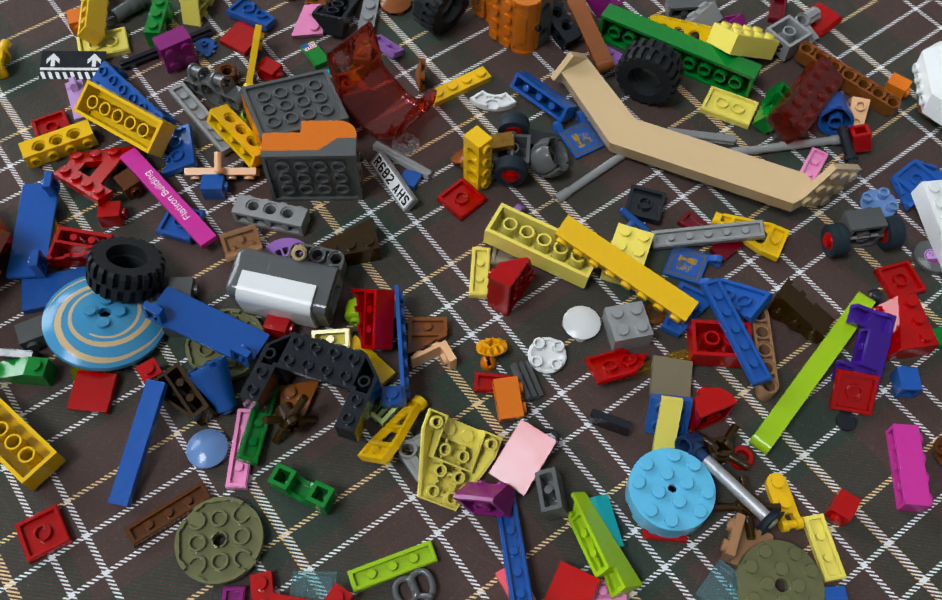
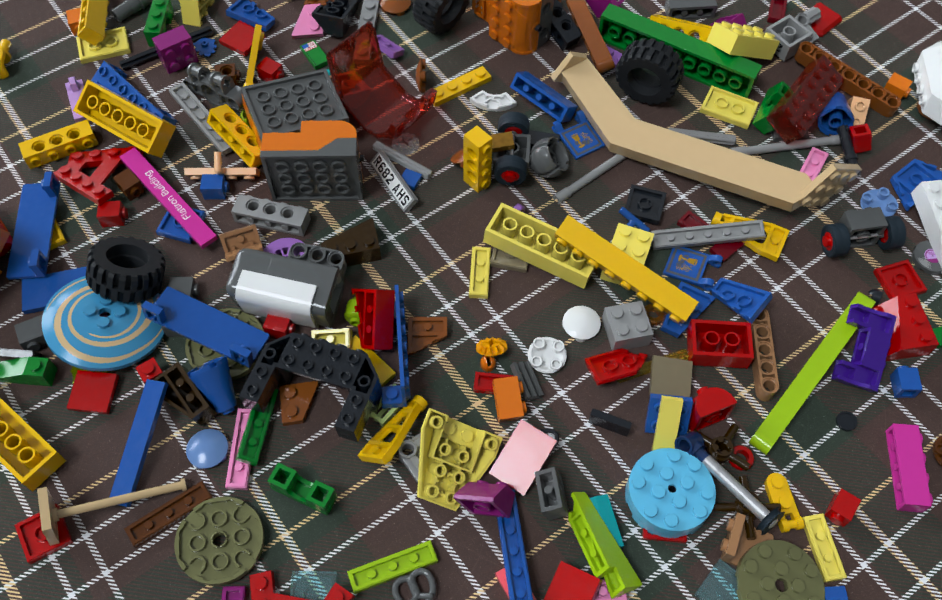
red tile [31,109,71,137] -> none
black sticker [39,51,107,79] -> none
red wedge [46,226,115,269] -> none
blue wing [162,123,198,178] -> none
dark brown bar [262,394,317,444] -> none
tan pin [291,244,307,261] -> none
light nougat bracket [410,340,457,370] -> none
red tile [436,177,487,222] -> none
red wedge [487,257,536,316] -> none
light grey brick [685,1,723,38] -> none
blue tile [700,278,773,387] -> none
dark brown wedge [767,278,834,344] -> none
red tile [828,368,880,416] -> none
none -> tan tile [37,478,187,546]

